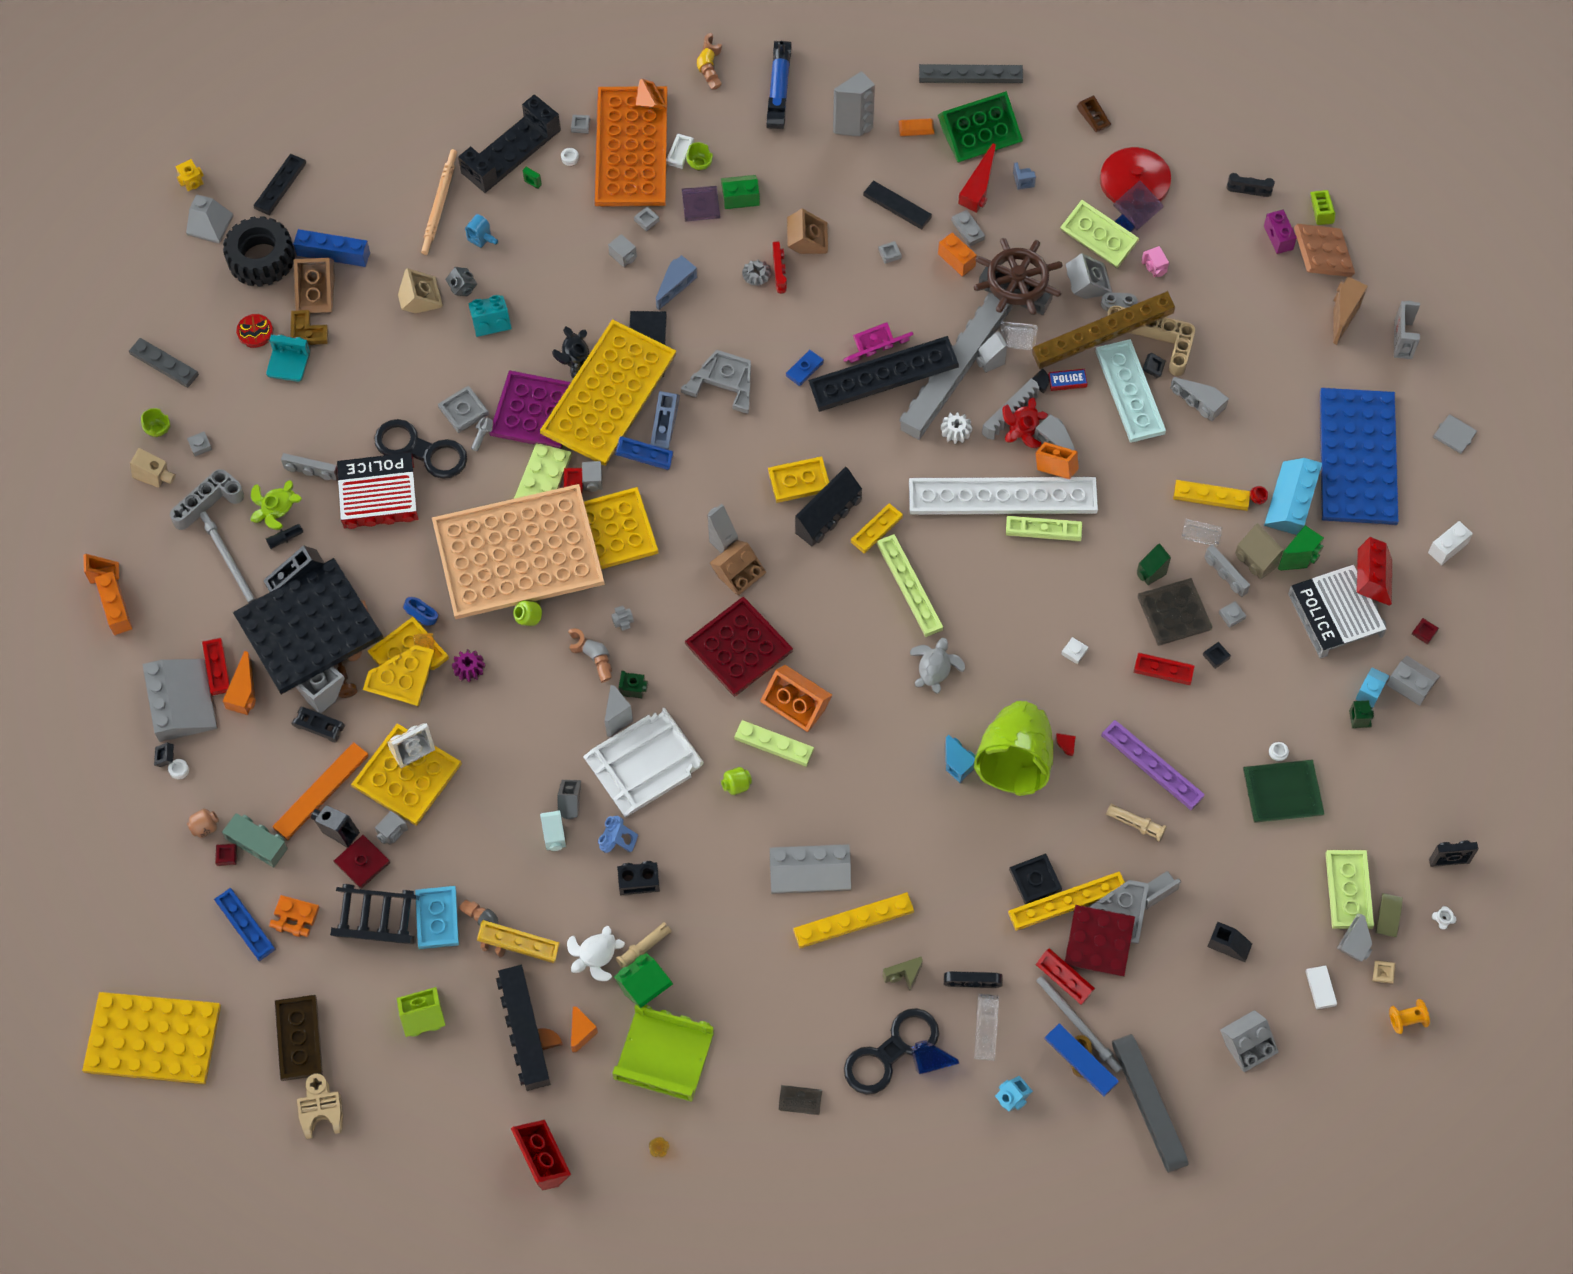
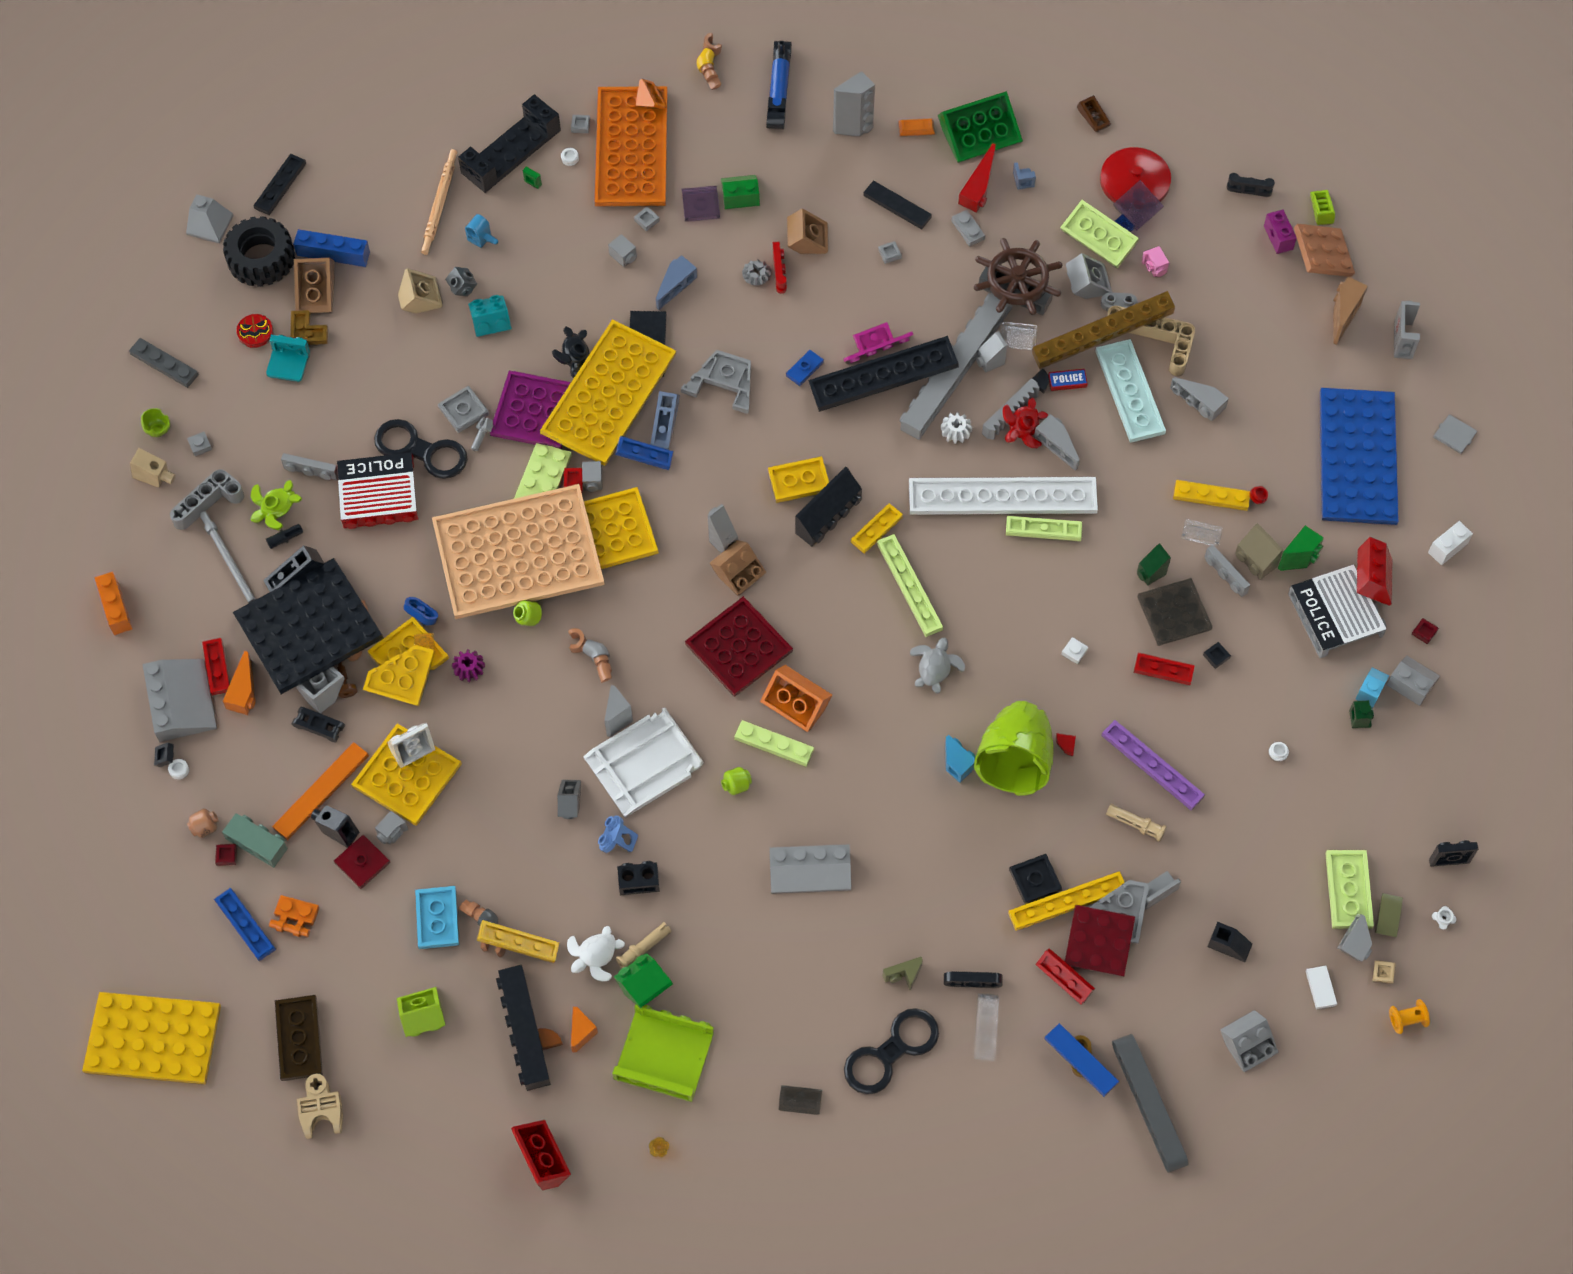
orange slope [83,554,119,584] -> none
yellow brick [175,159,204,191] -> none
black fence [330,884,420,944] -> none
light aqua slope [540,811,566,851] -> none
light grey gear [611,606,634,631] -> none
dark green brick [618,670,648,699] -> none
white tile [666,134,694,169] -> none
lime hair [686,142,713,170] -> none
yellow plate [793,892,914,948] -> none
clear blue slope [910,1040,959,1074] -> none
dark grey plate [919,64,1023,83] -> none
orange brick [938,232,977,277] -> none
medium azure brick [995,1076,1033,1112] -> none
orange brick [1036,442,1079,479] -> none
light grey bar [1036,976,1123,1073] -> none
black plate [1142,353,1166,378] -> none
light grey plate [1219,601,1246,628] -> none
clear green piece [1243,760,1324,823] -> none
medium azure slope [1264,458,1322,535] -> none

